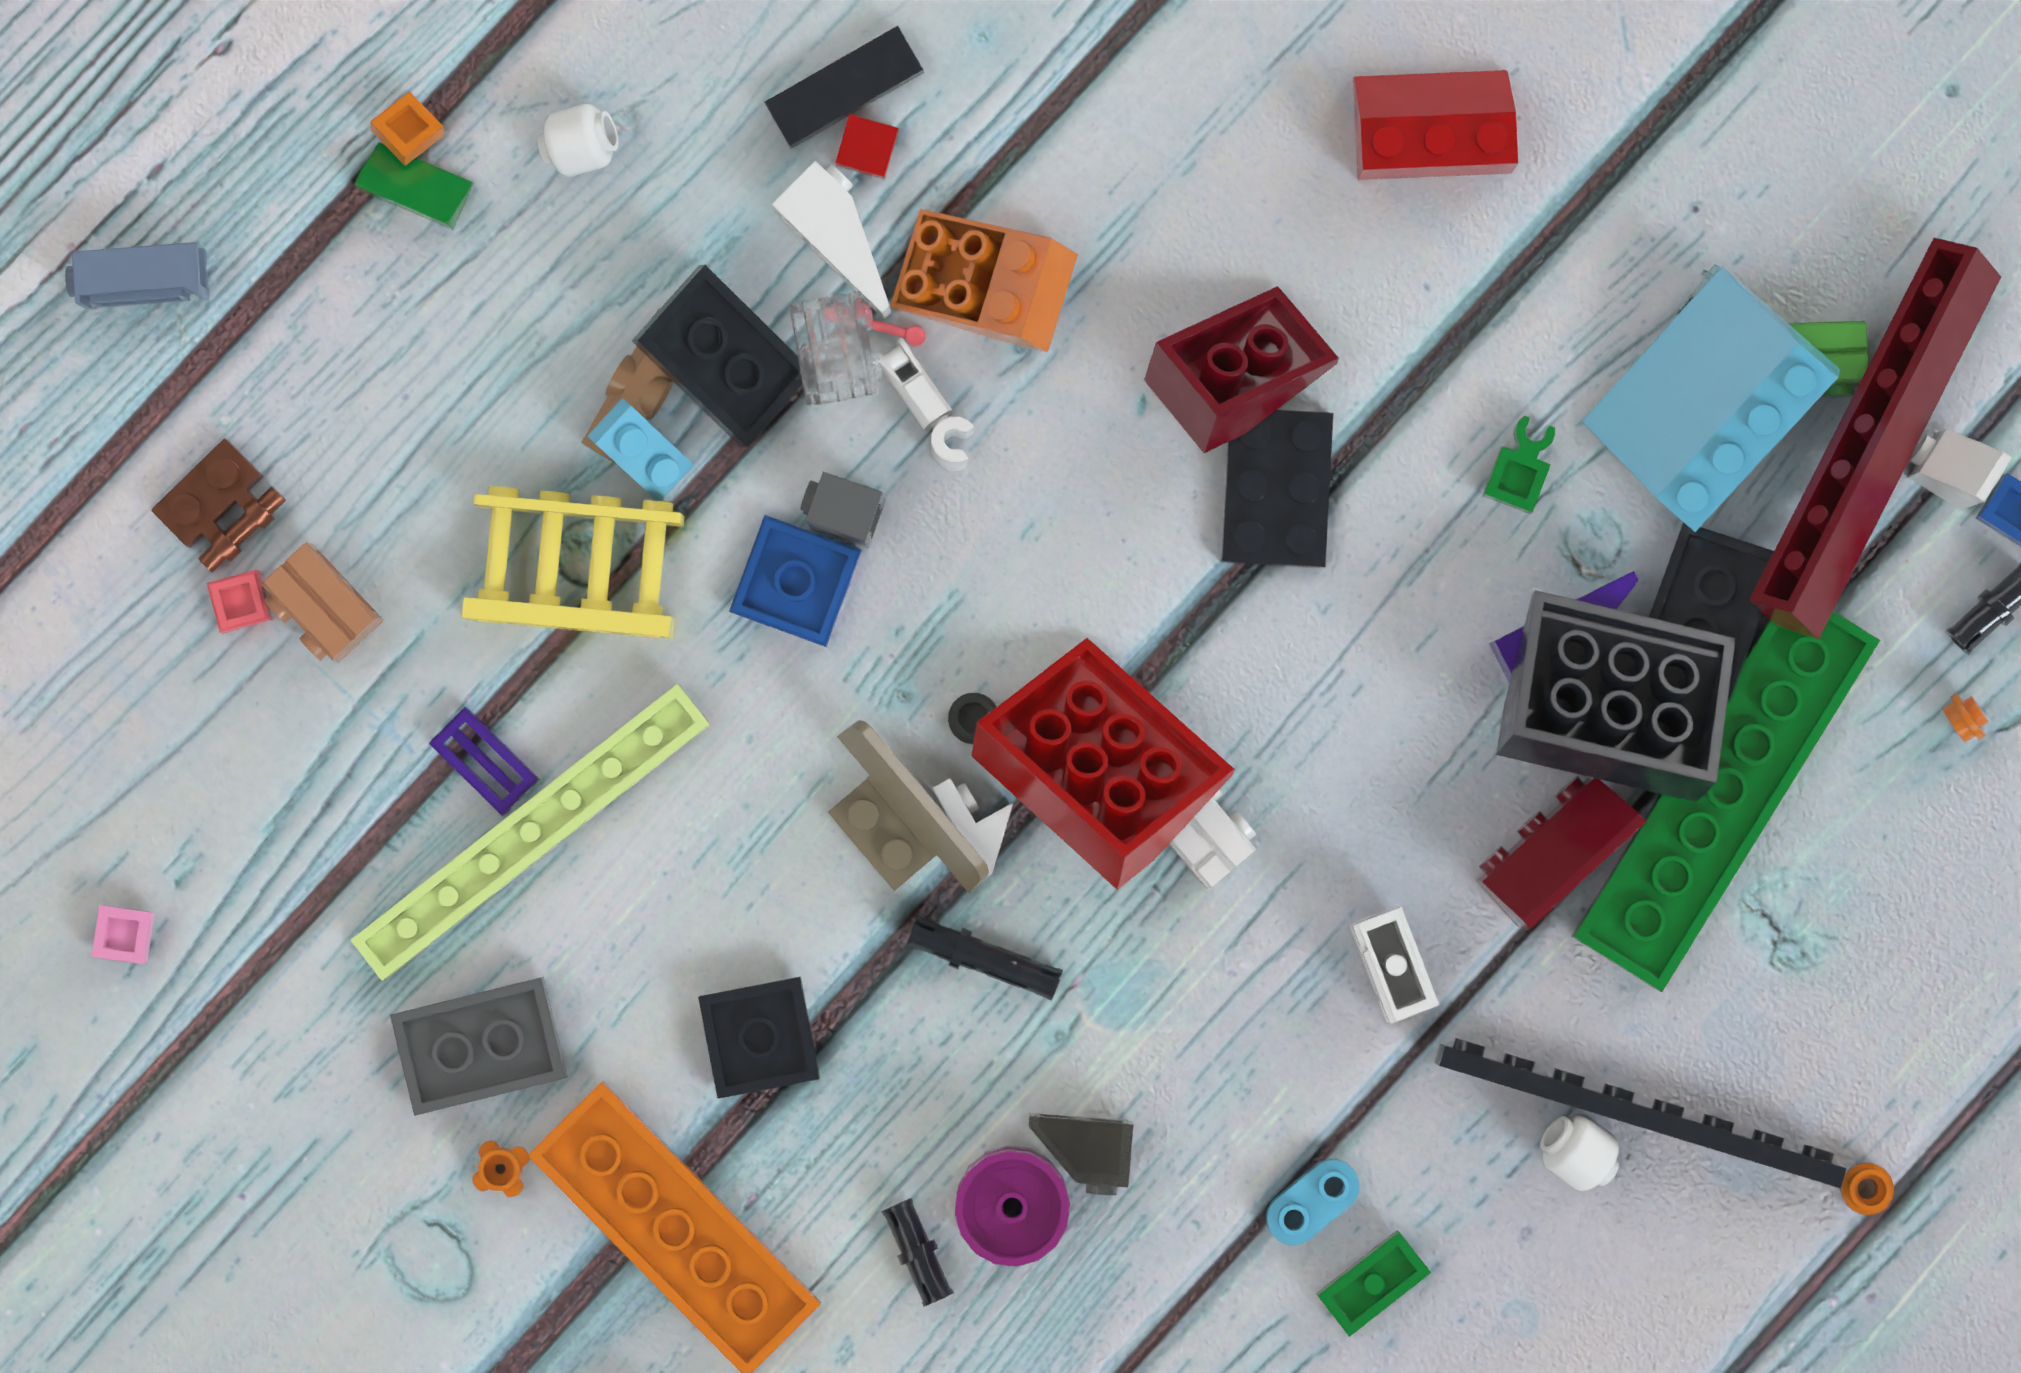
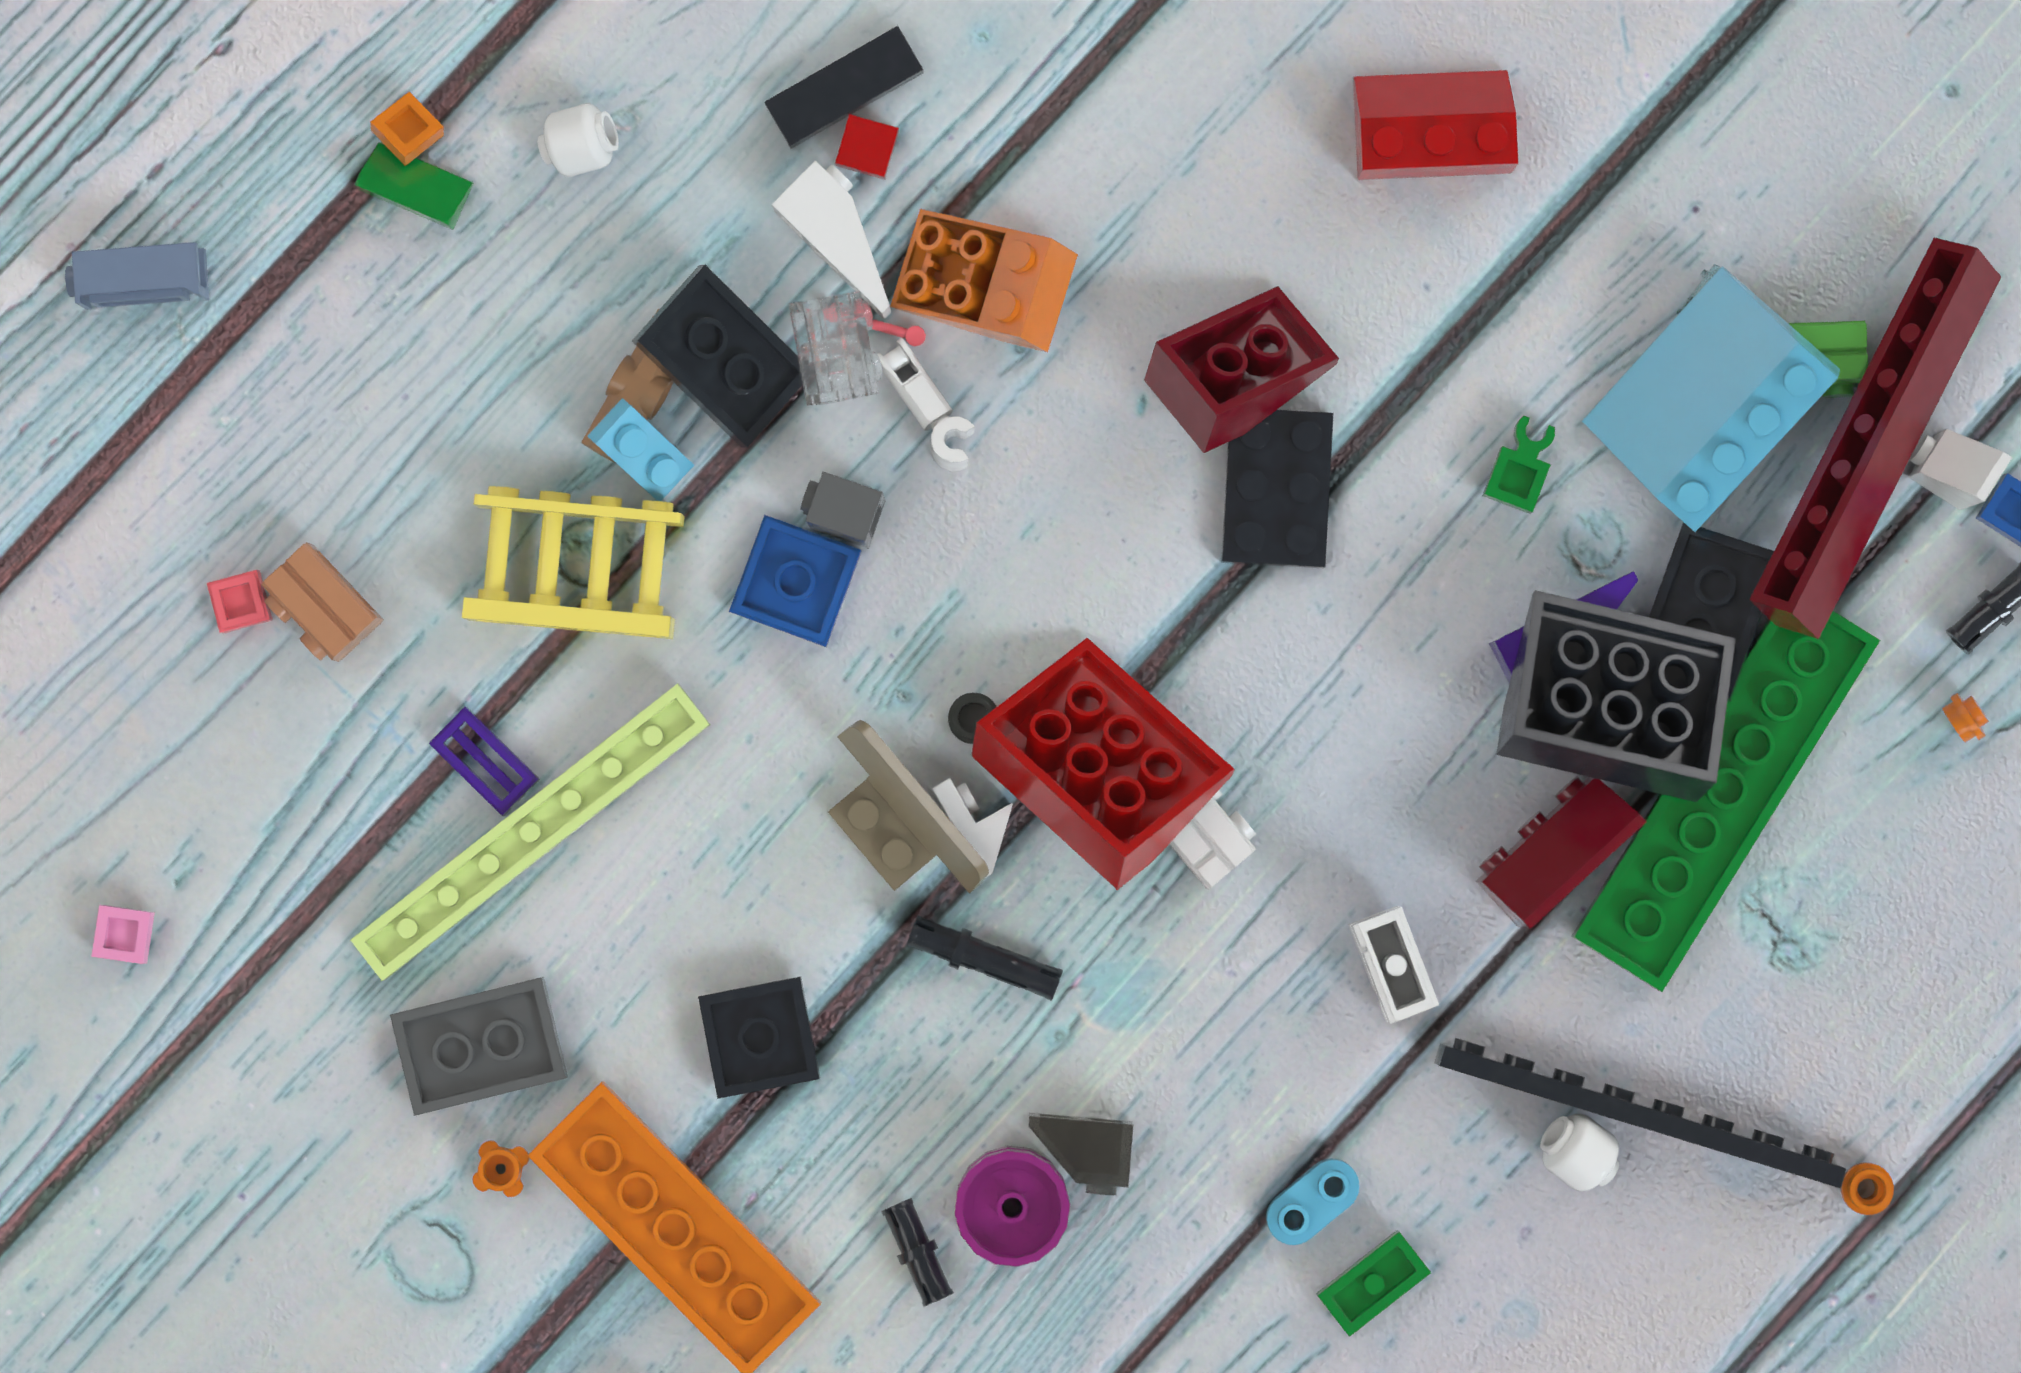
copper plate [151,438,286,573] -> none

